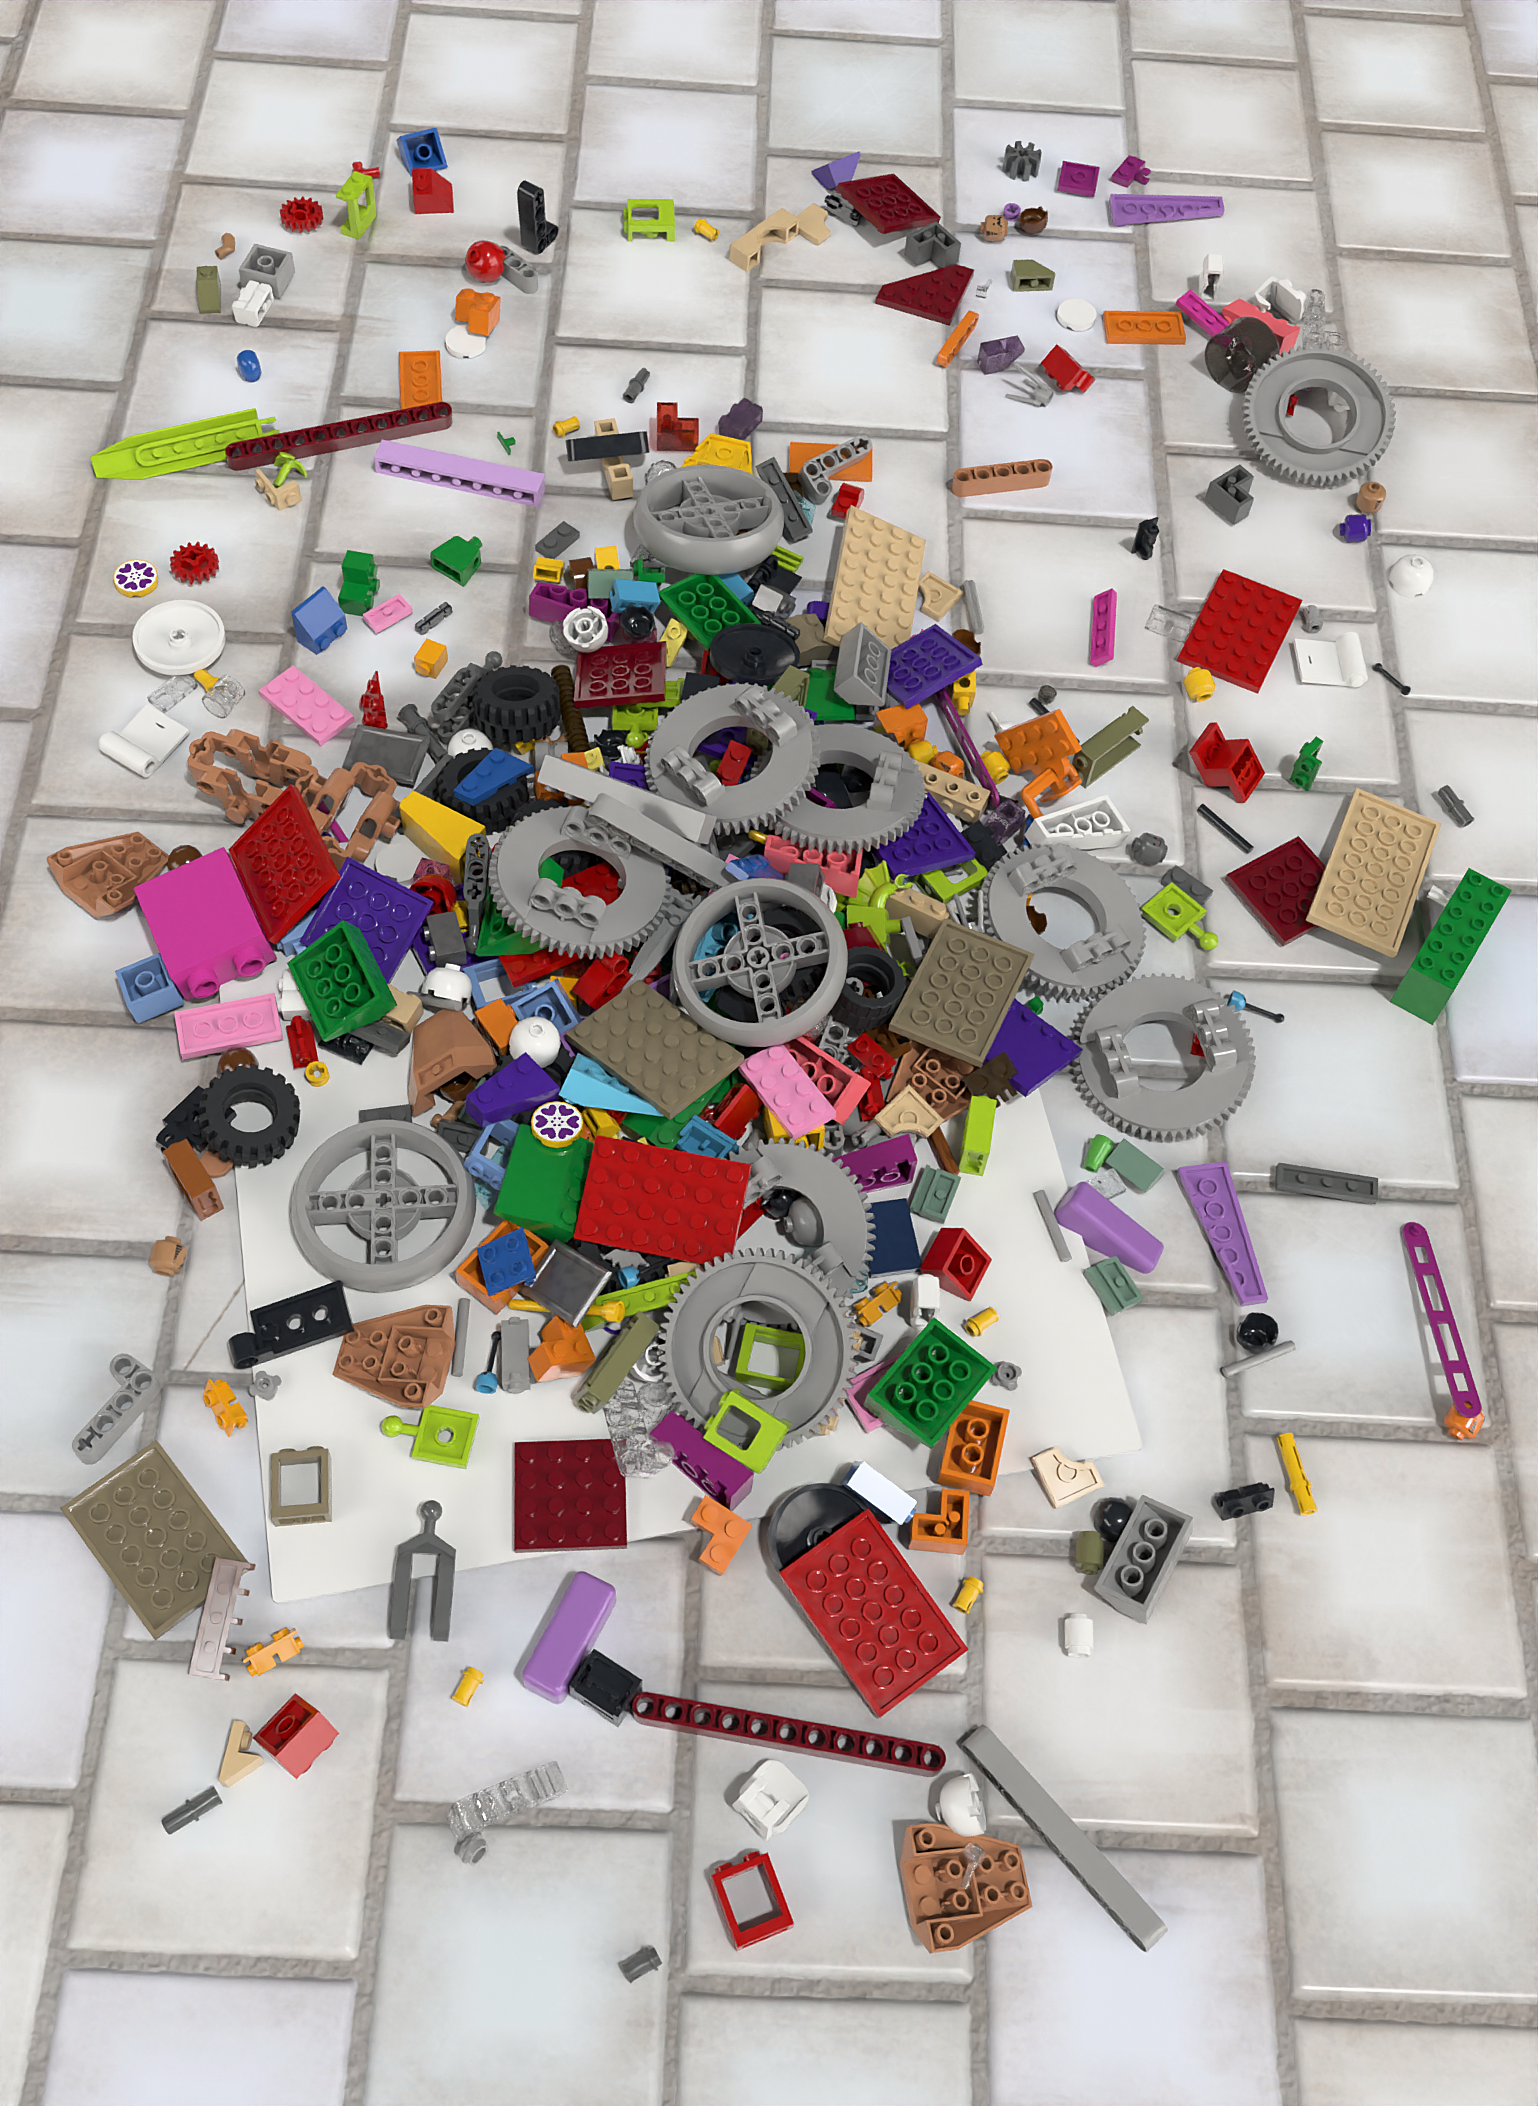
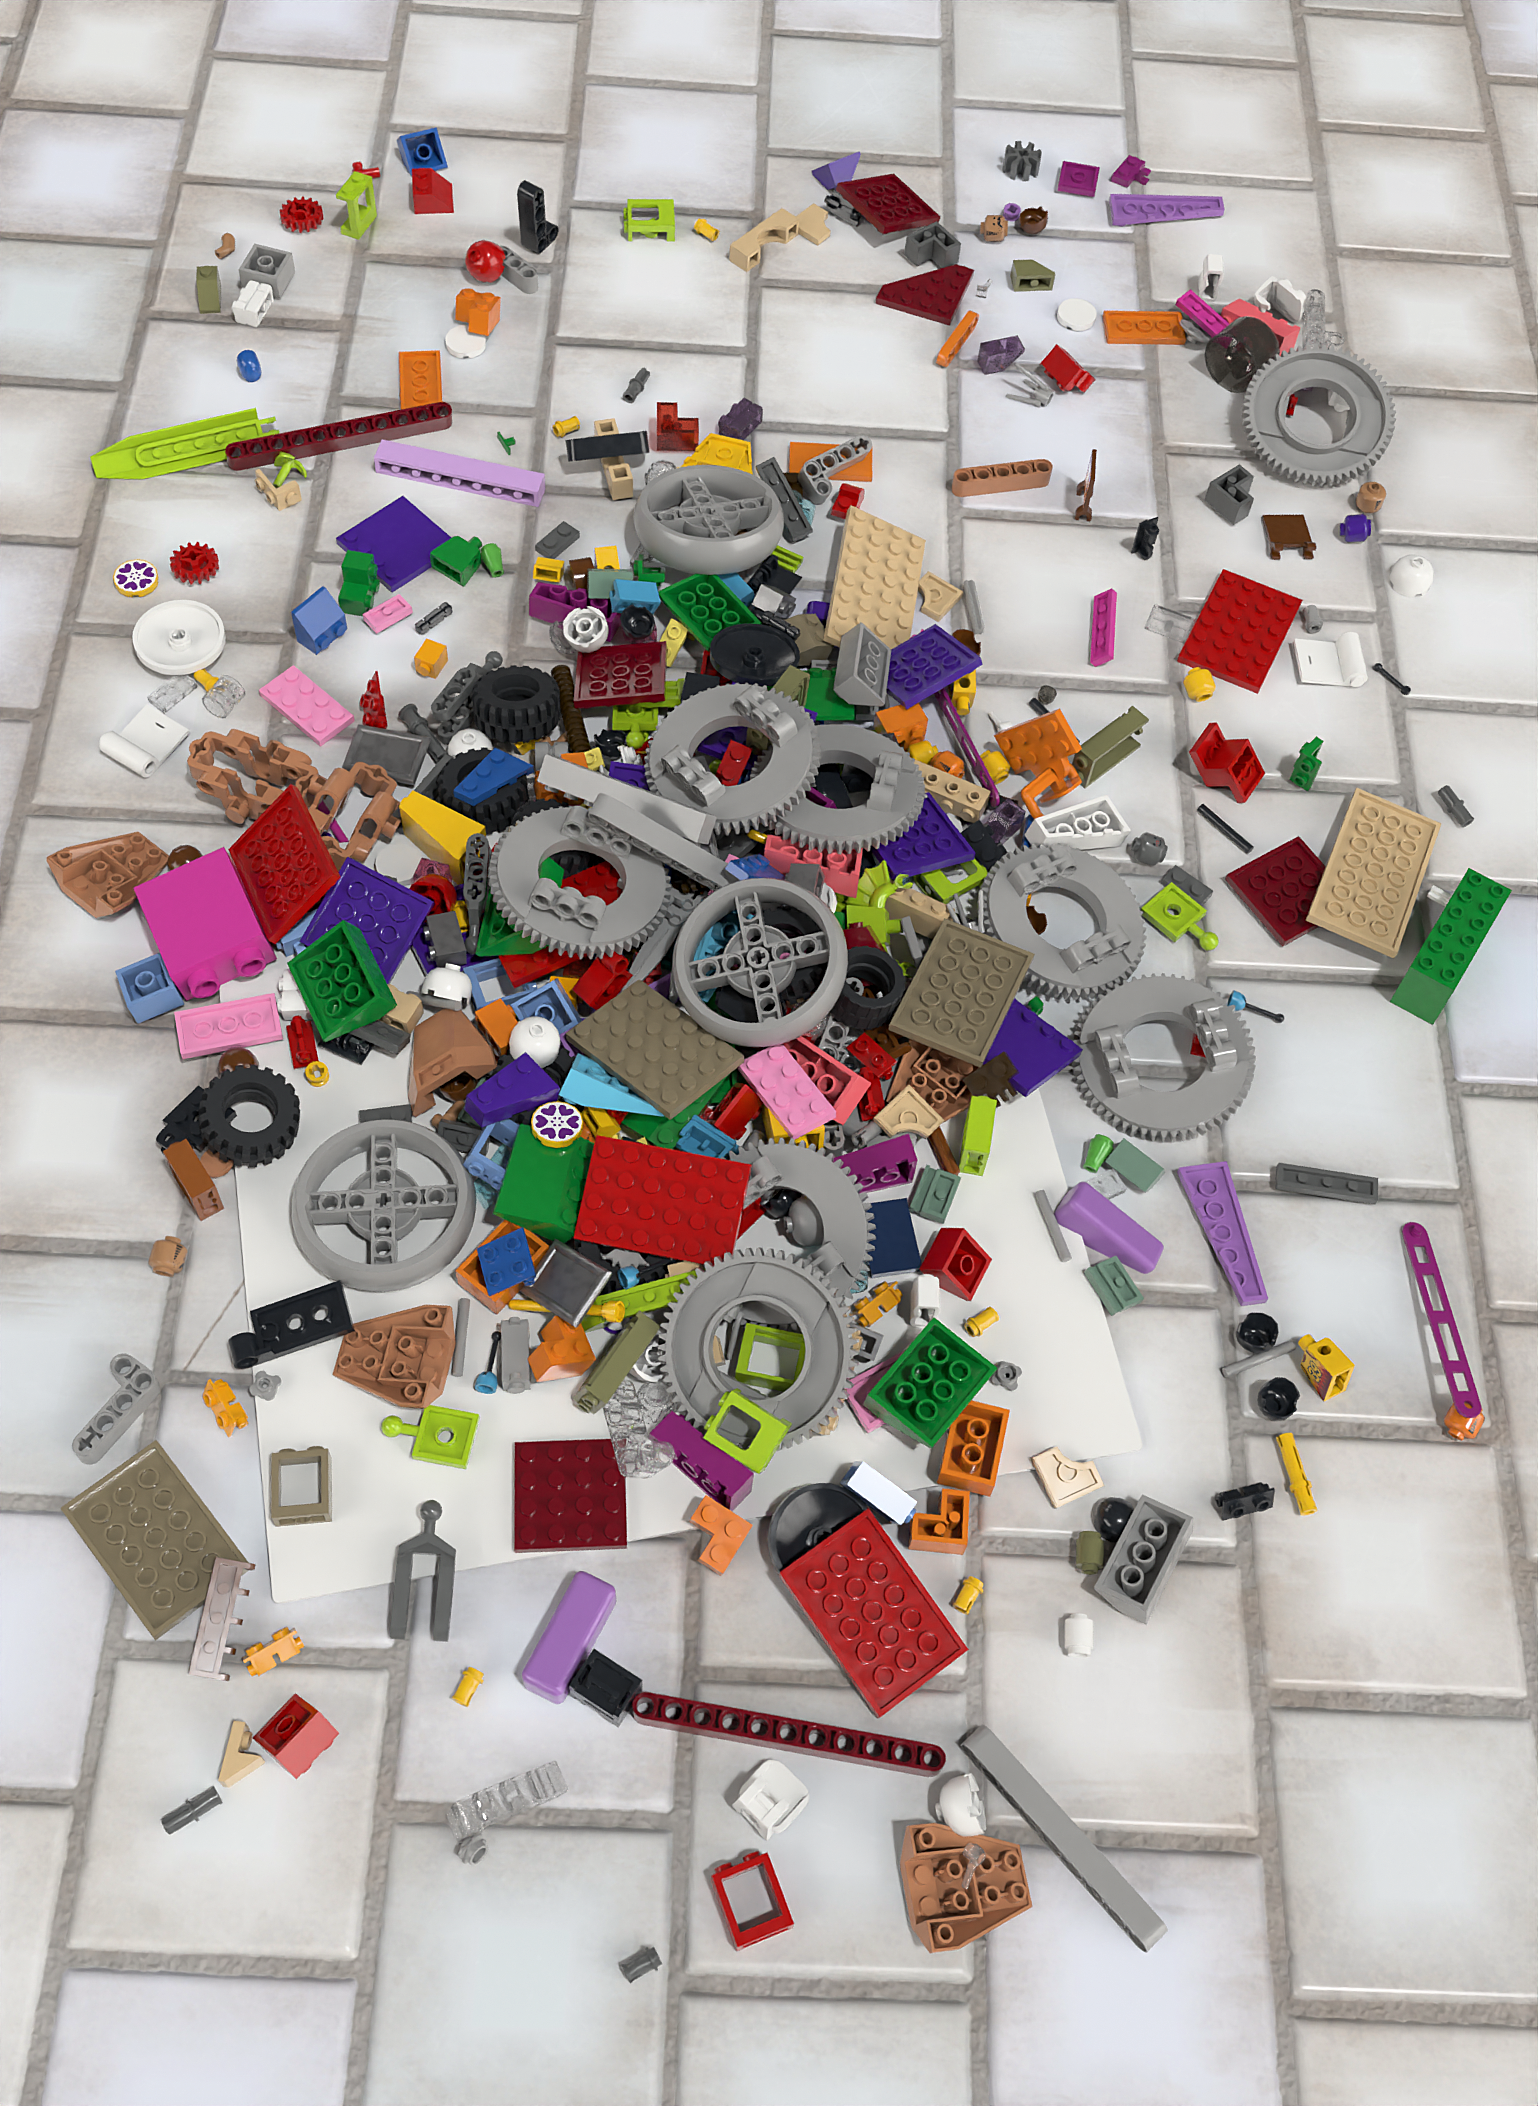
none -> dark purple plate [336,496,452,593]
none -> bright green cone [481,543,504,577]
none -> reddish brown flag [1075,449,1097,522]
none -> light grey dish [1179,319,1214,344]
none -> black hair [1257,1377,1300,1421]
none -> reddish brown flag [1262,514,1317,560]
none -> yellow torso [1298,1334,1355,1402]

